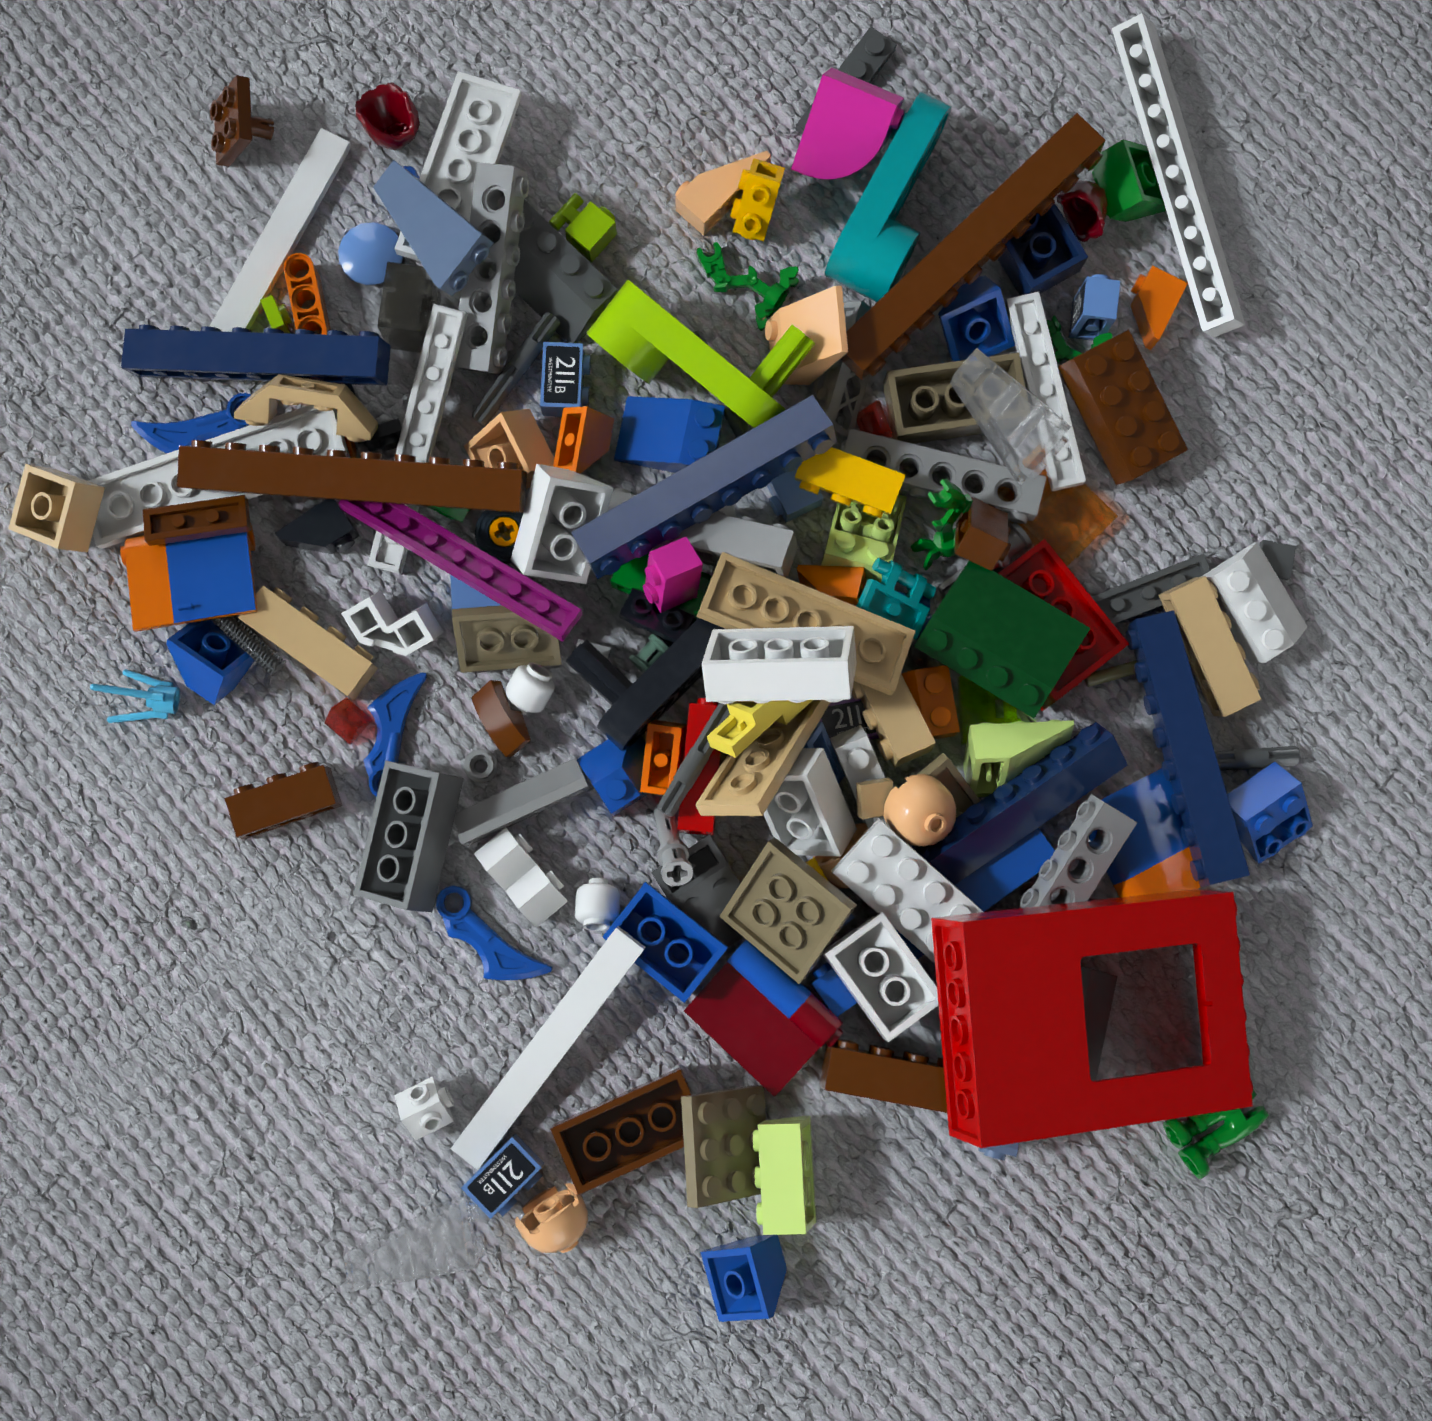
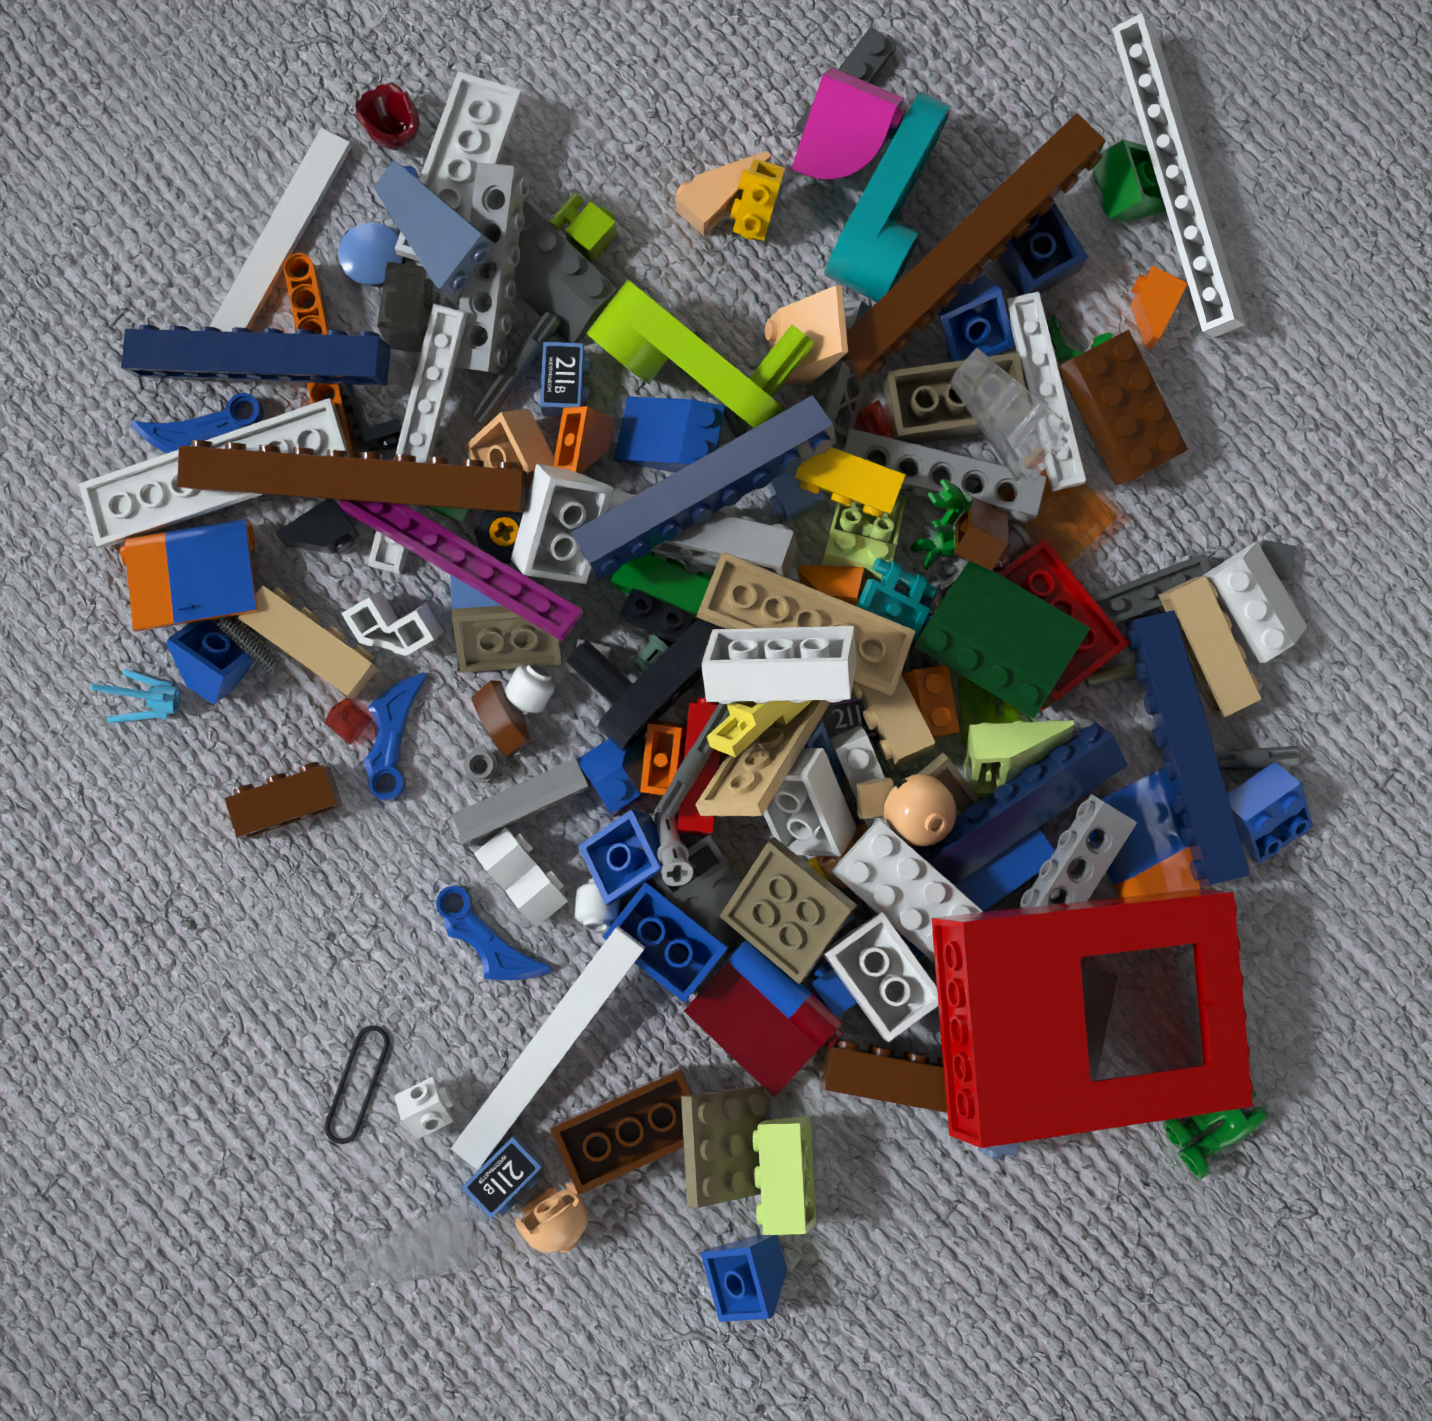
tan brick [8,464,105,552] -> none
reddish brown plate [143,495,251,546] -> none
reddish brown plate [210,75,274,167] -> none
tan slope [234,374,378,442] -> none
lime plate [260,295,293,334] -> none
dark grey slope [353,760,464,913] -> none
dark pink brick [643,536,703,613] -> none
green piece [697,242,799,331] -> none
dark red hair [1057,180,1108,242] -> none
medium blue brick [1069,274,1120,341] -> none
none -> black piece [325,1025,389,1144]
none -> blue slope [578,809,663,905]

